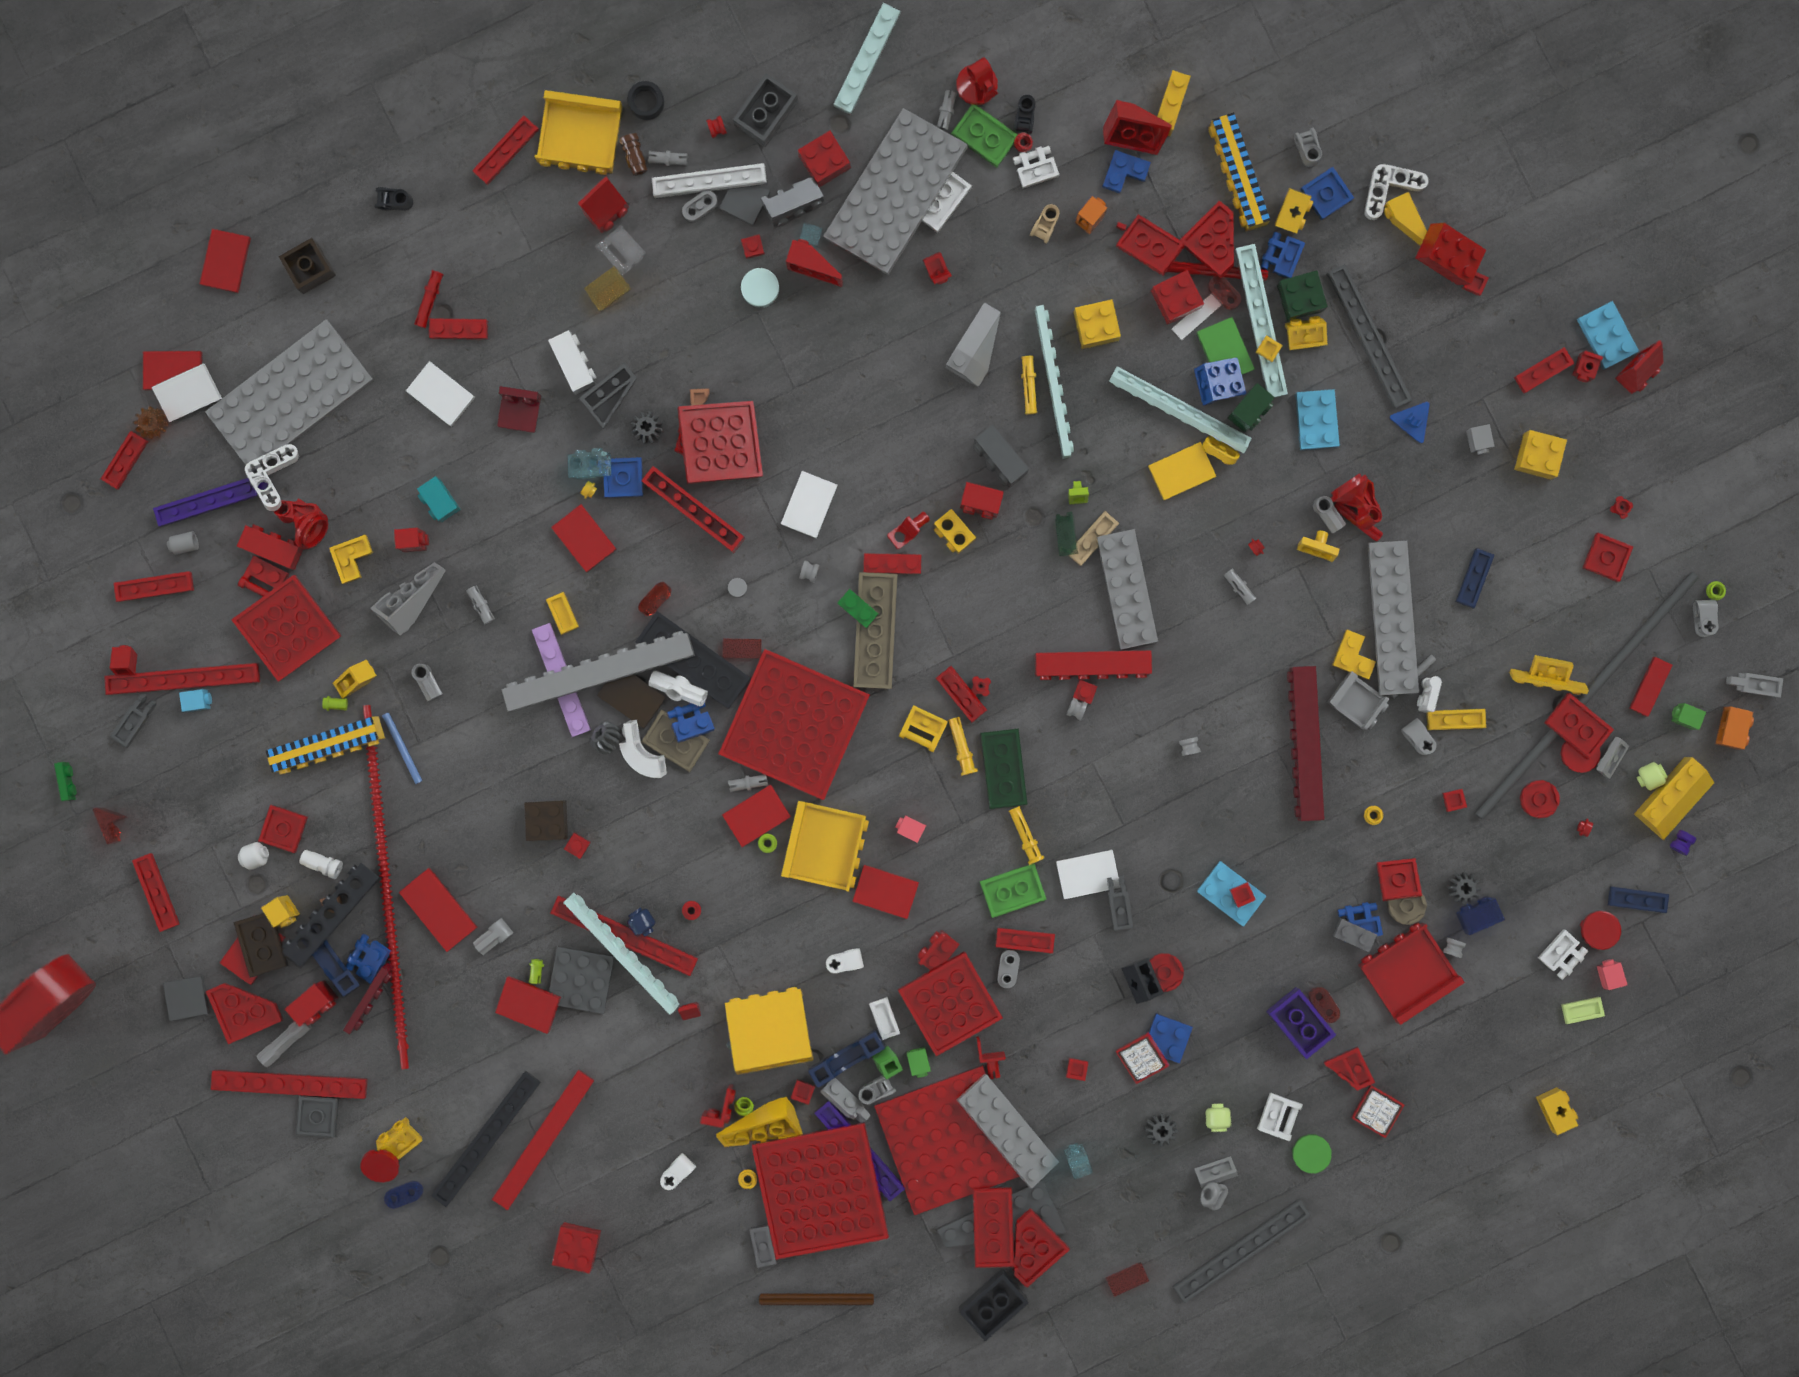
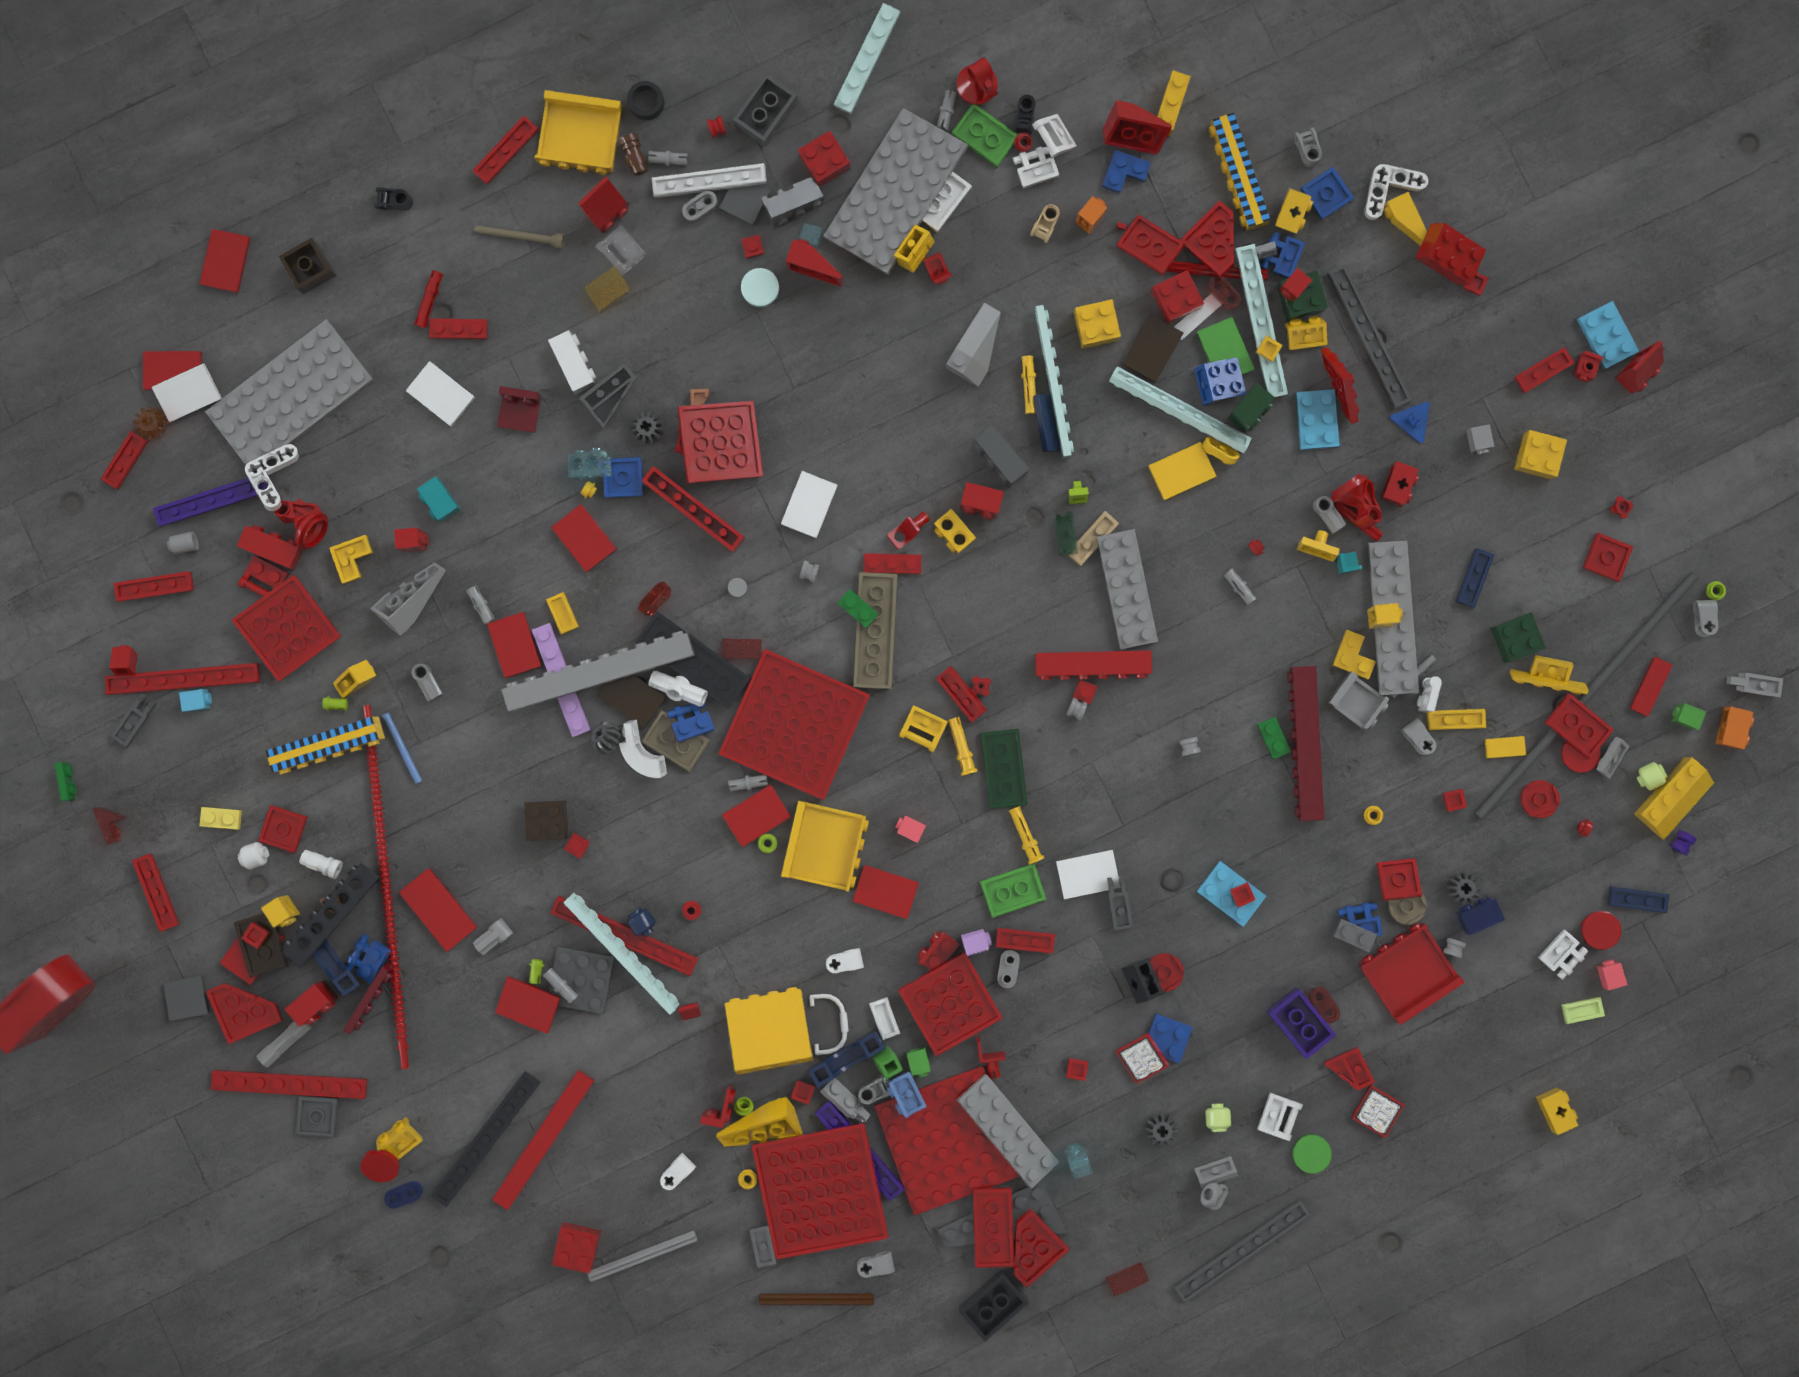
none -> light yellow plate [200,807,242,830]
none -> red plate [241,922,270,949]
none -> dark tan piece [474,226,565,249]
none -> red tile [487,612,542,678]
none -> light grey pin [543,968,578,1004]
none -> light grey axle [588,1231,697,1282]
none -> white piece [809,994,849,1055]
none -> light grey piece [857,1251,895,1278]
none -> medium blue bracket [887,1071,927,1118]
none -> yellow brick [893,225,935,272]
none -> lavender brick [961,929,992,956]
none -> white plate [1032,114,1077,158]
none -> dark blue tile [1033,394,1060,452]
none -> dark brown tile [1122,314,1184,383]
none -> light grey tile [1256,241,1278,259]
none -> green plate [1257,716,1291,759]
none -> red brick [1280,268,1312,301]
none -> red plate [1321,347,1359,424]
none -> teal panel [1336,551,1362,574]
none -> yellow brick [1367,603,1403,629]
none -> red brick [1380,461,1419,507]
none -> yellow tile [1484,736,1526,758]
none -> dark green brick [1490,612,1546,663]

